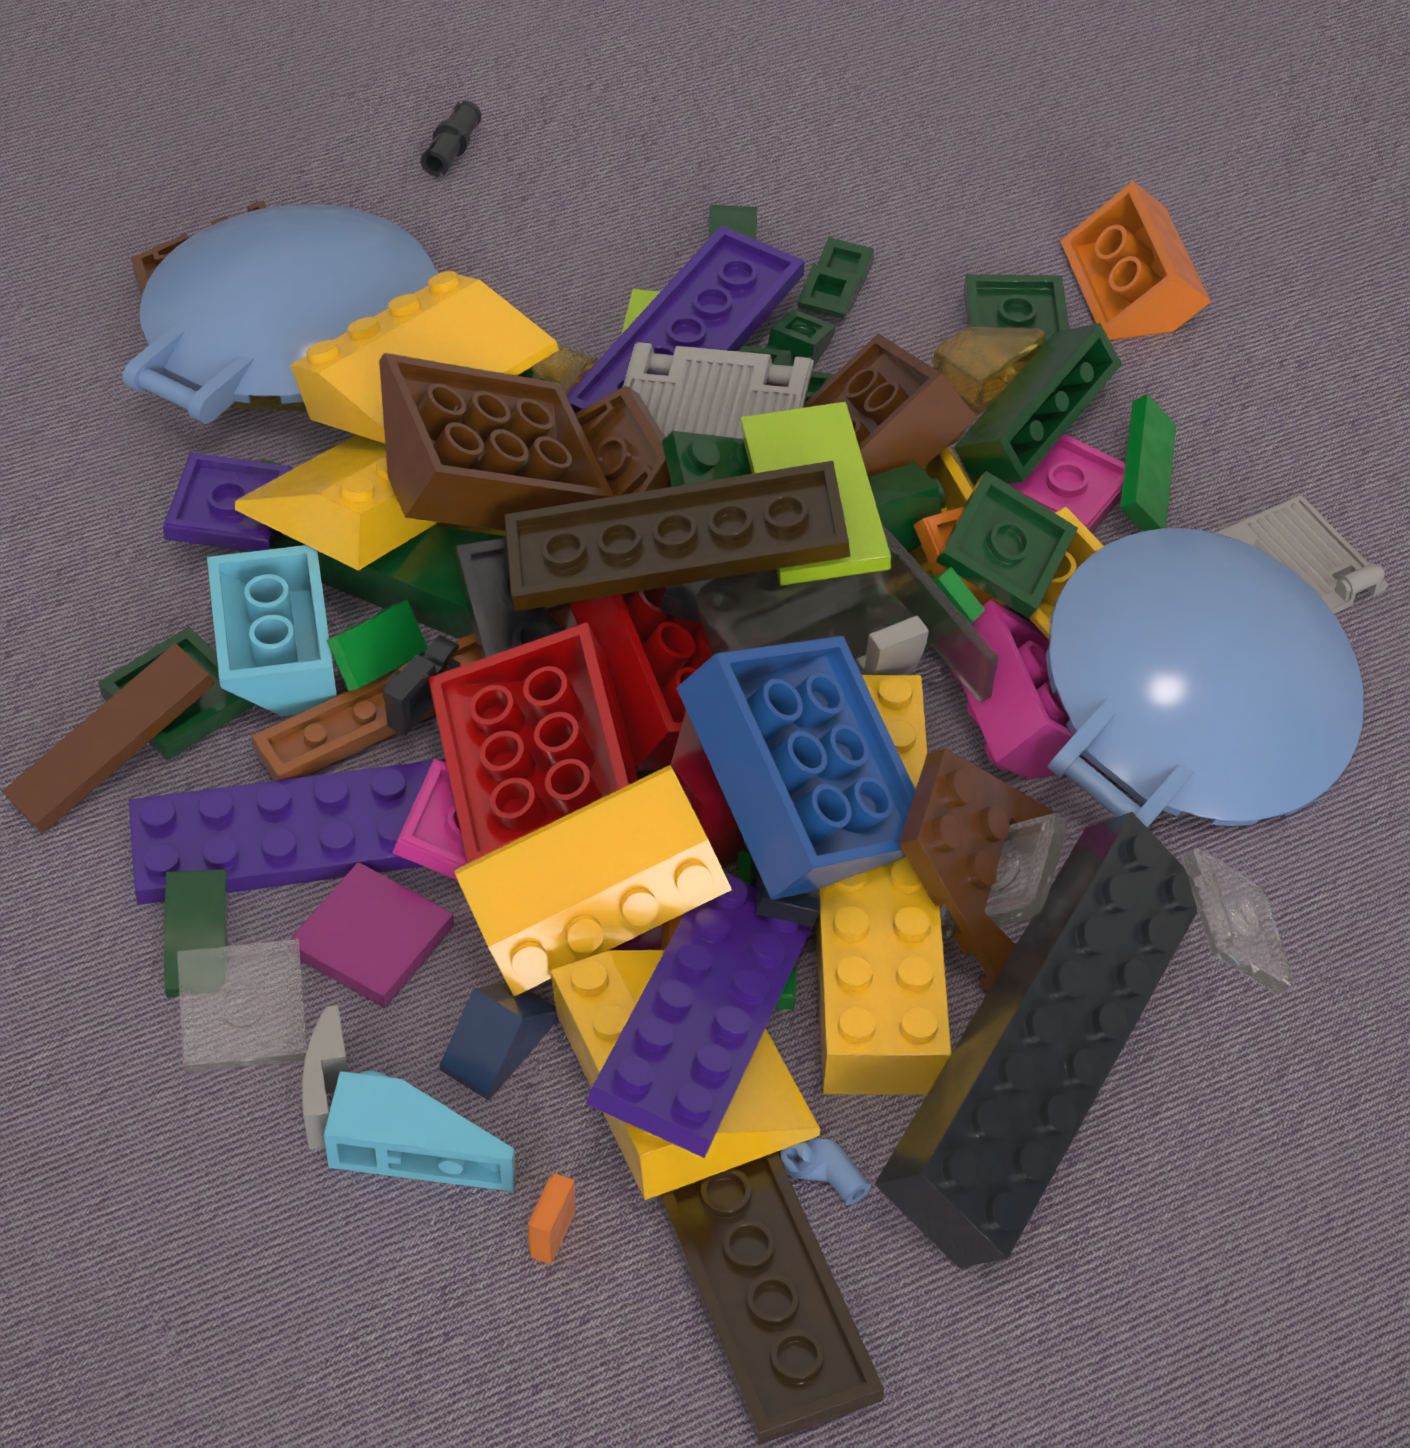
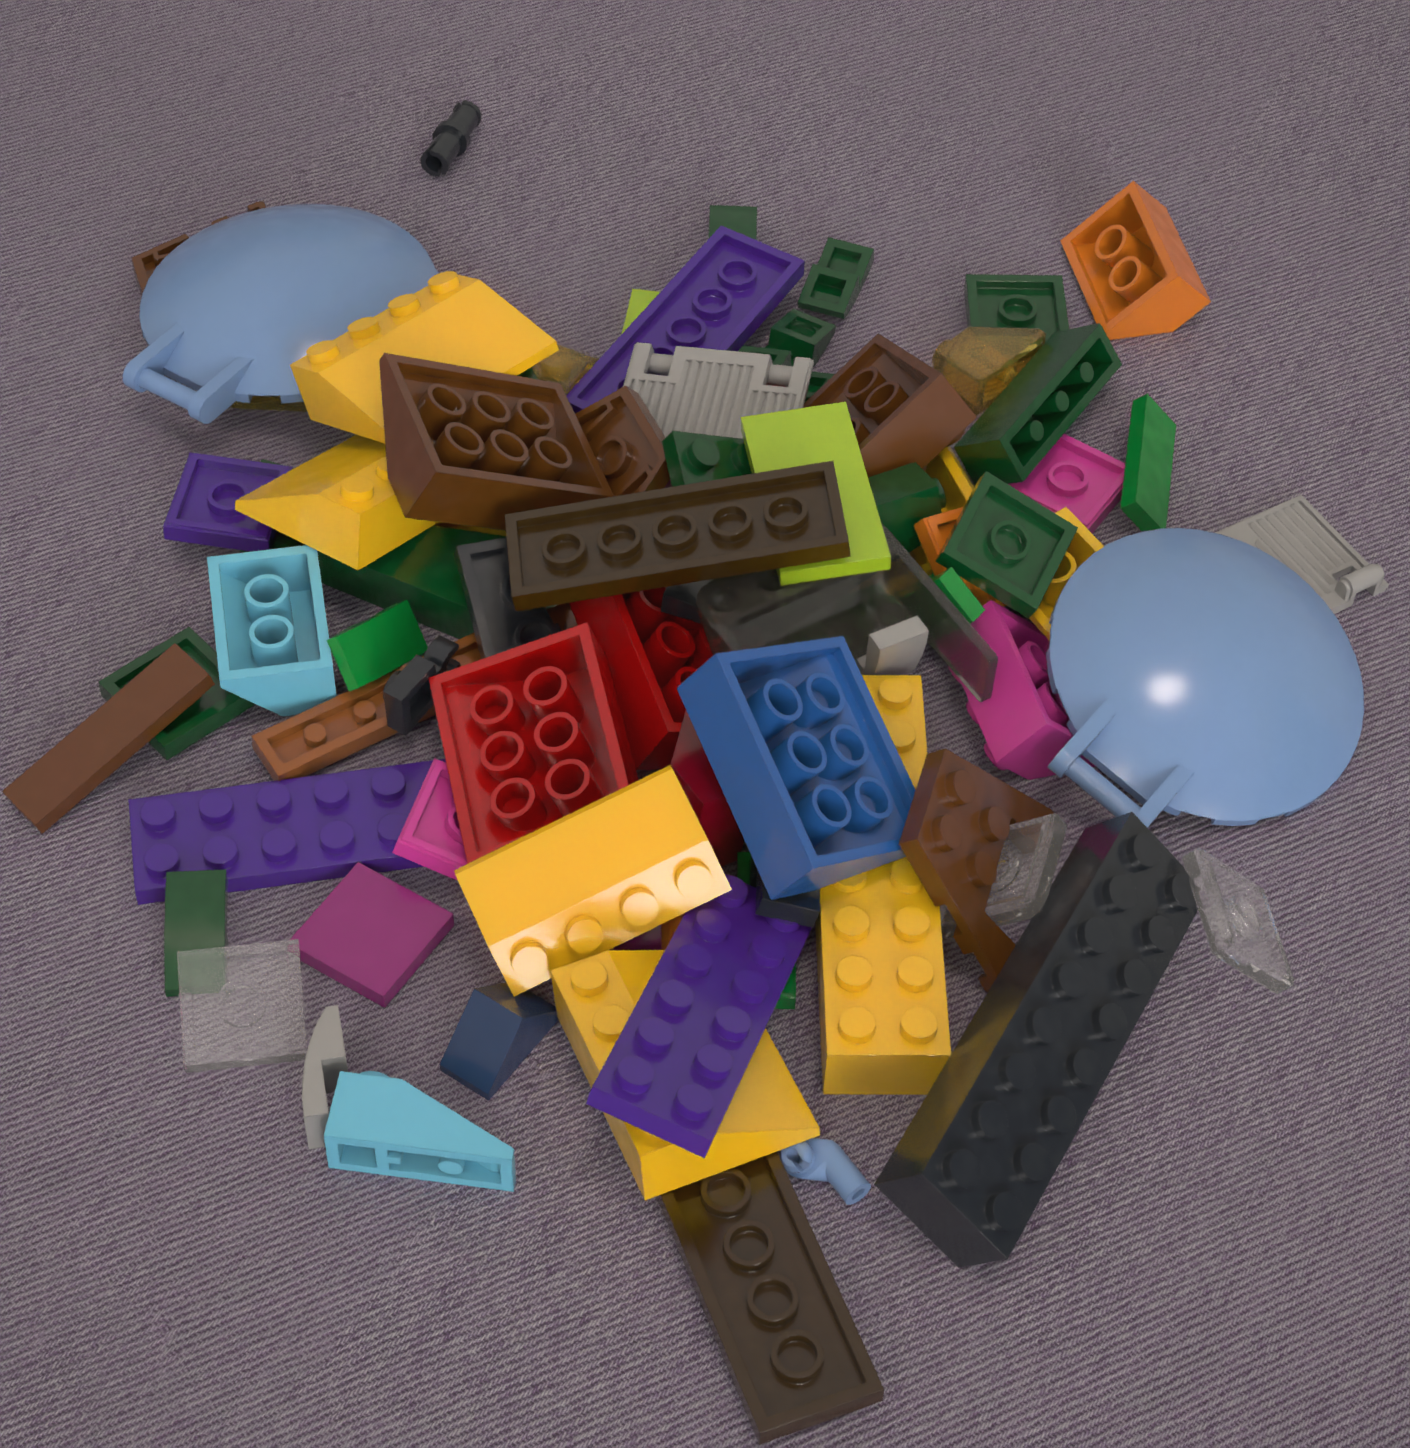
orange tile [528,1173,576,1265] -> none

